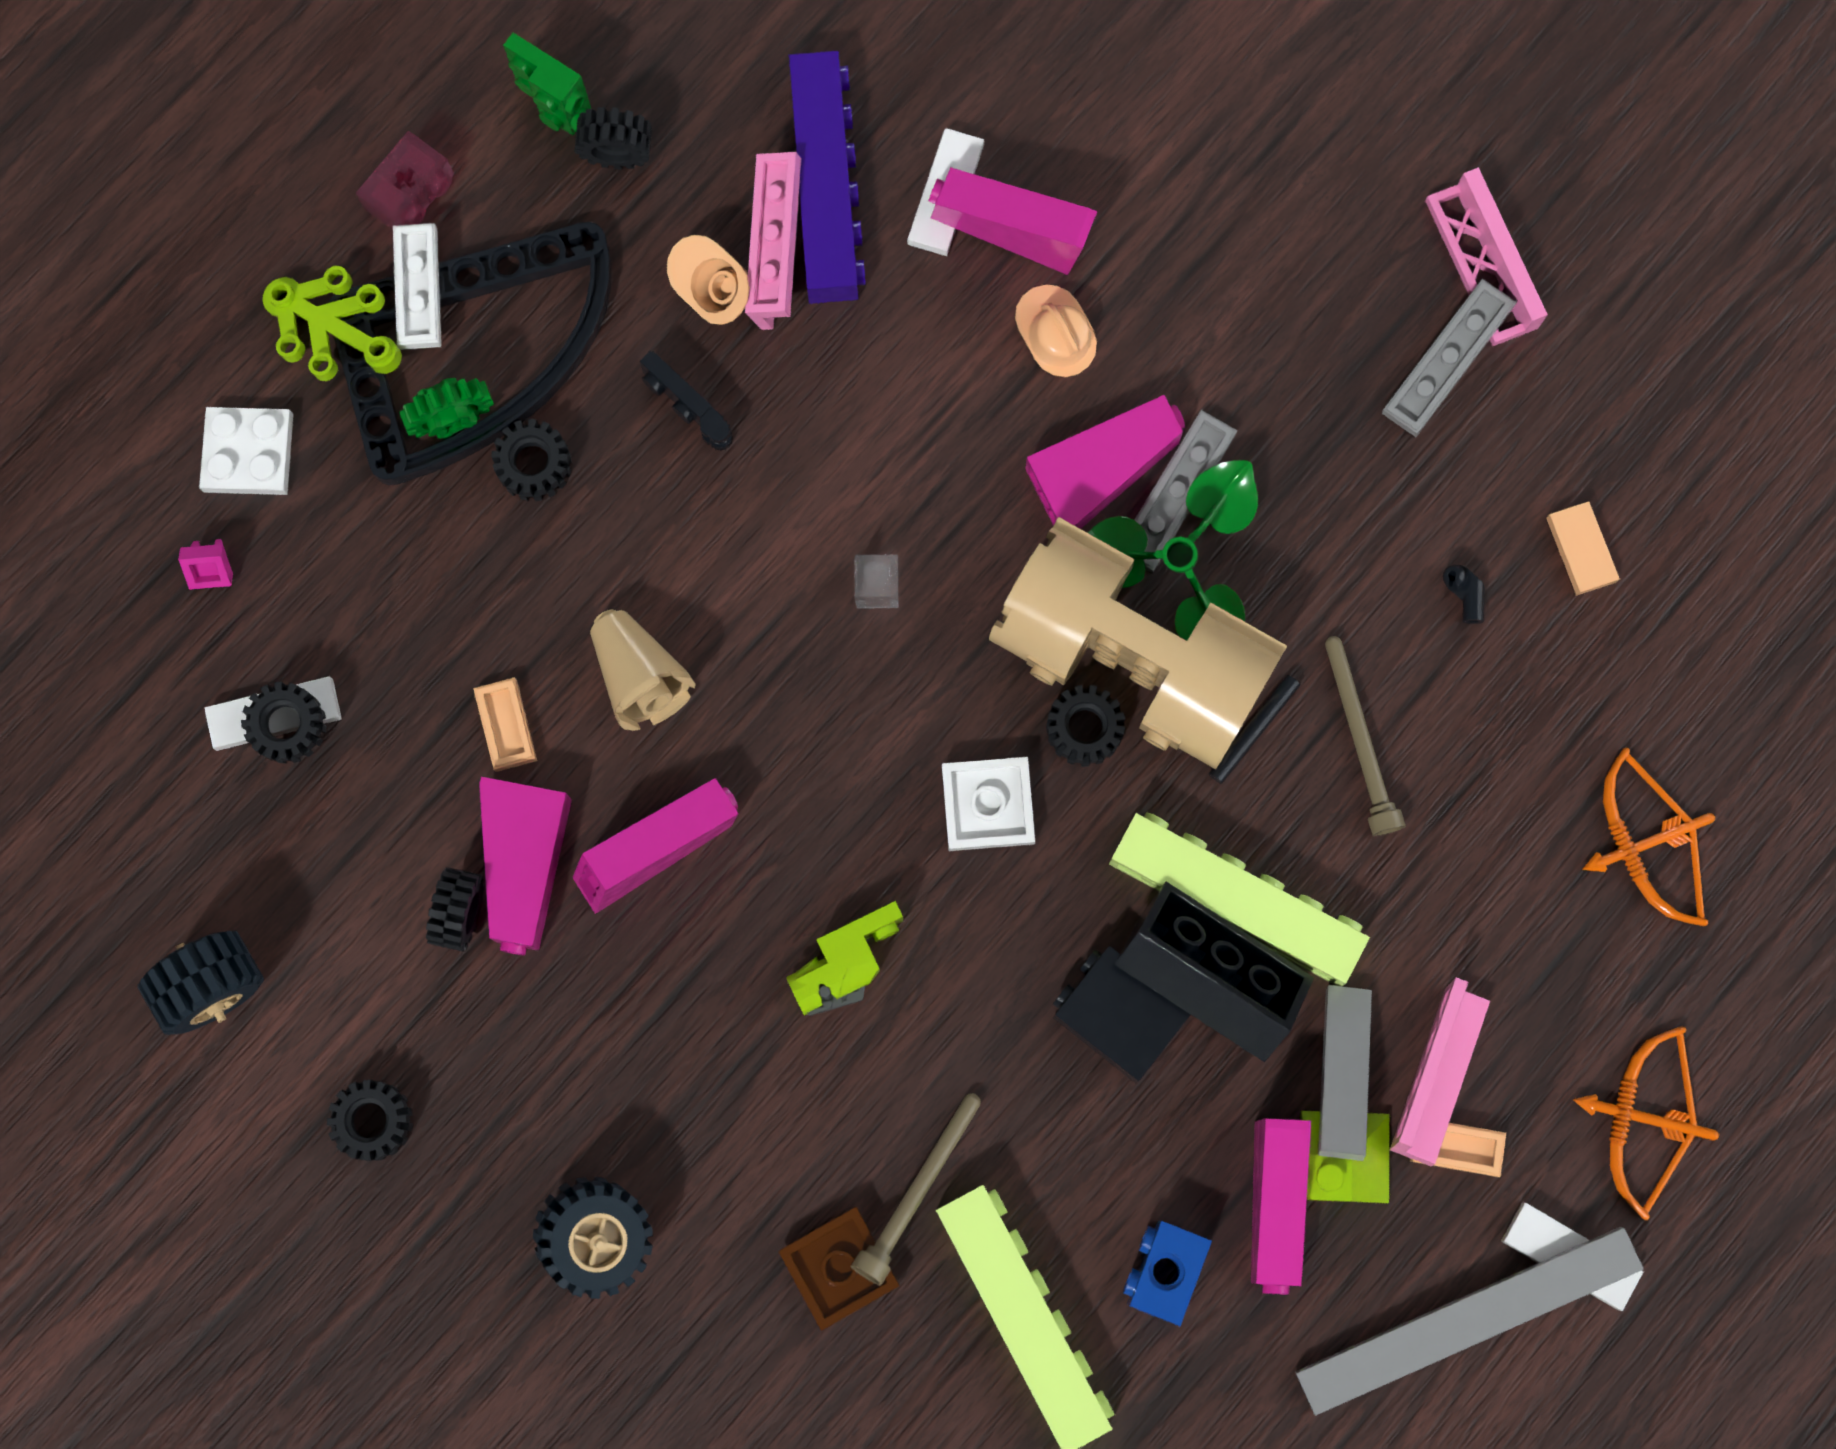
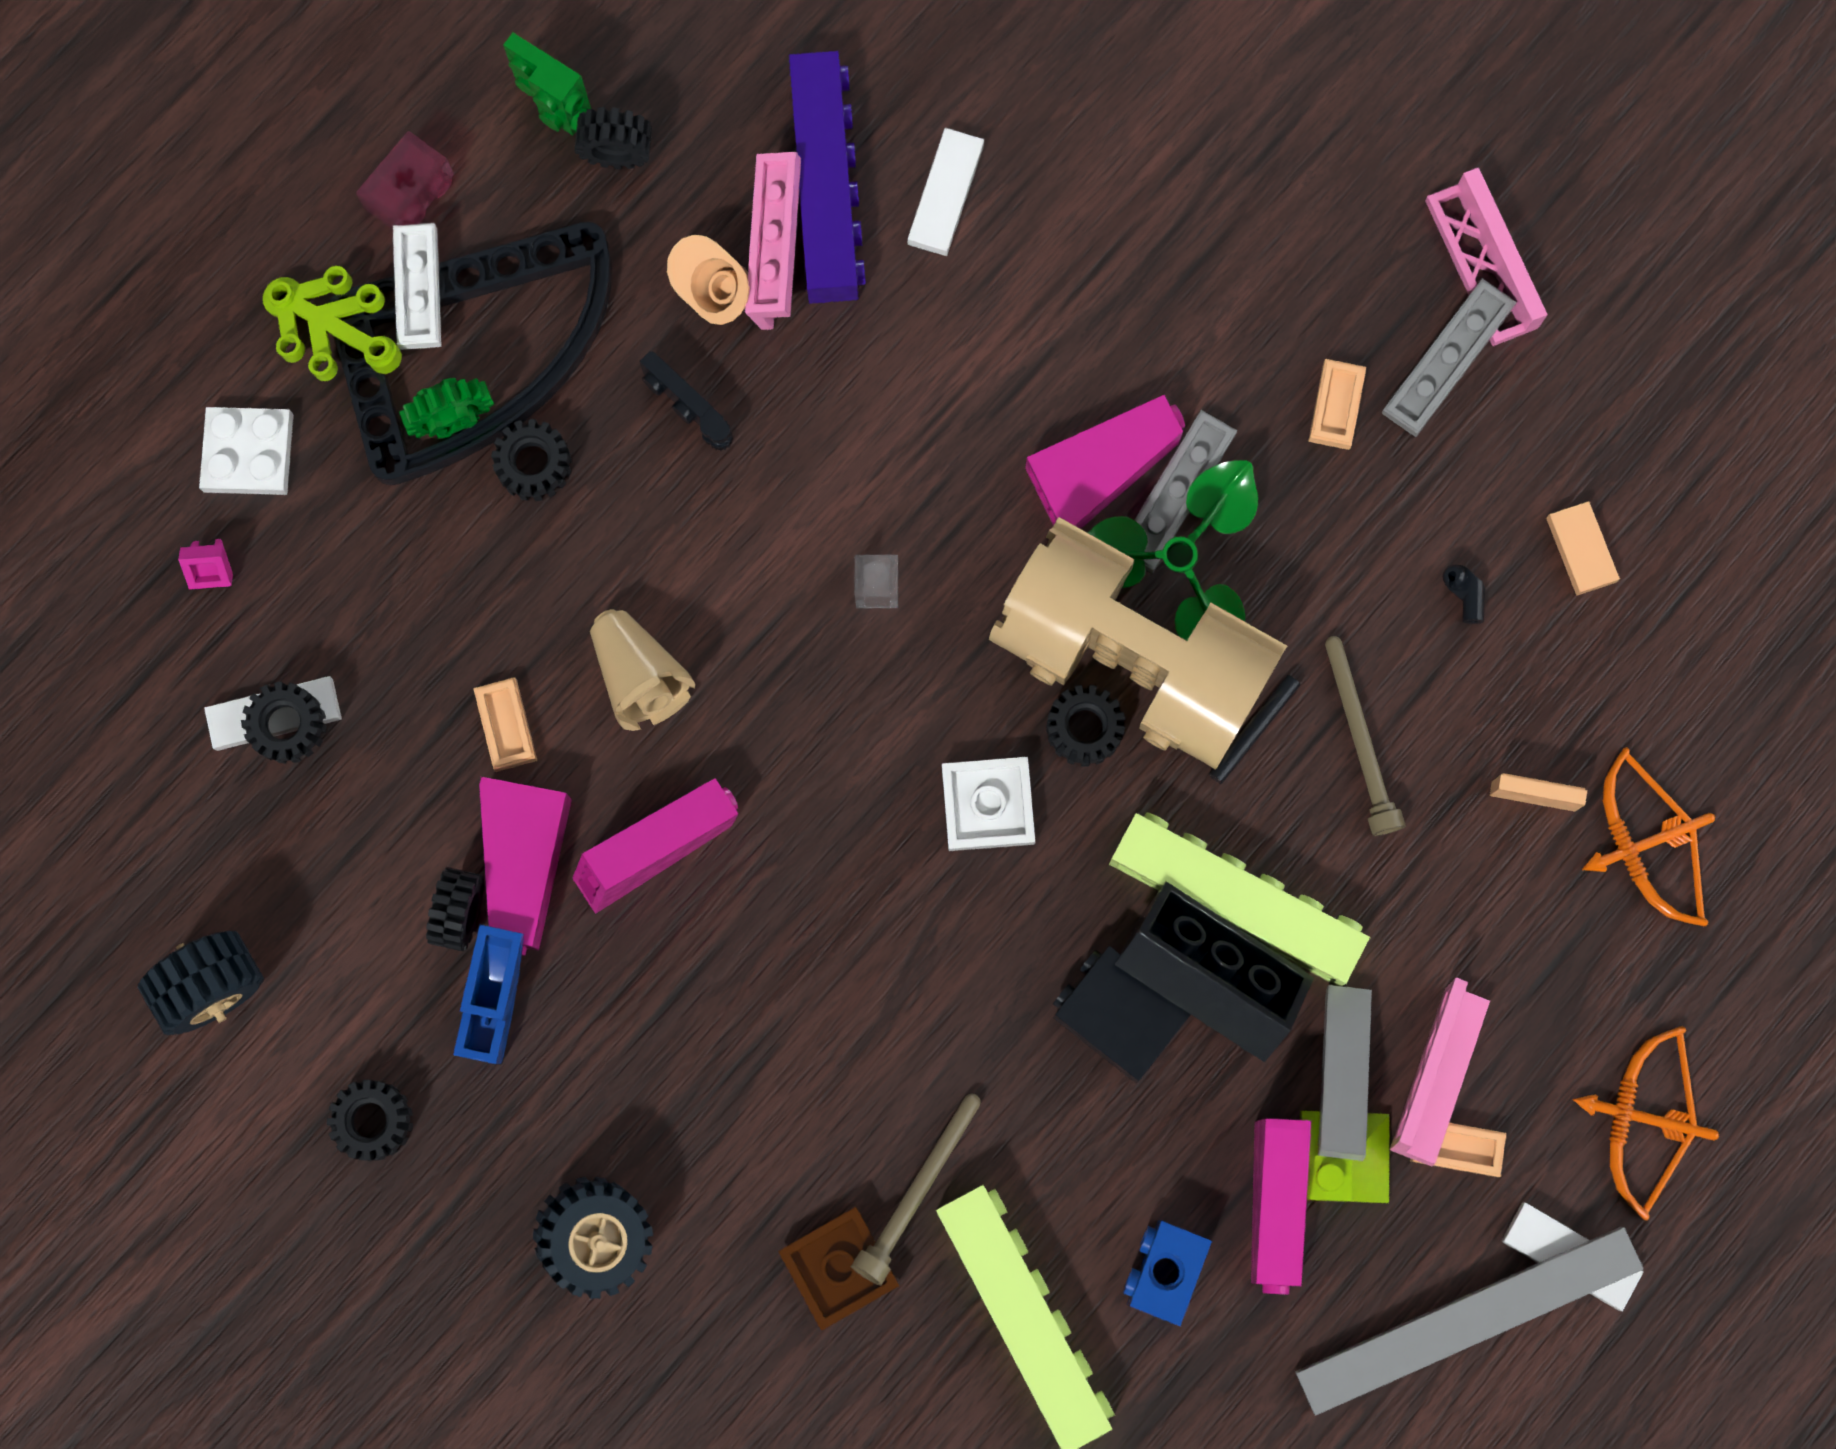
lime plate [786,901,903,1016] -> none
dark pink slope [928,167,1097,275] -> none
light nougat piece [1015,285,1097,377] -> none
none -> blue slope [453,925,524,1064]
none -> light nougat tile [1308,359,1366,450]
none -> light nougat tile [1490,773,1587,812]

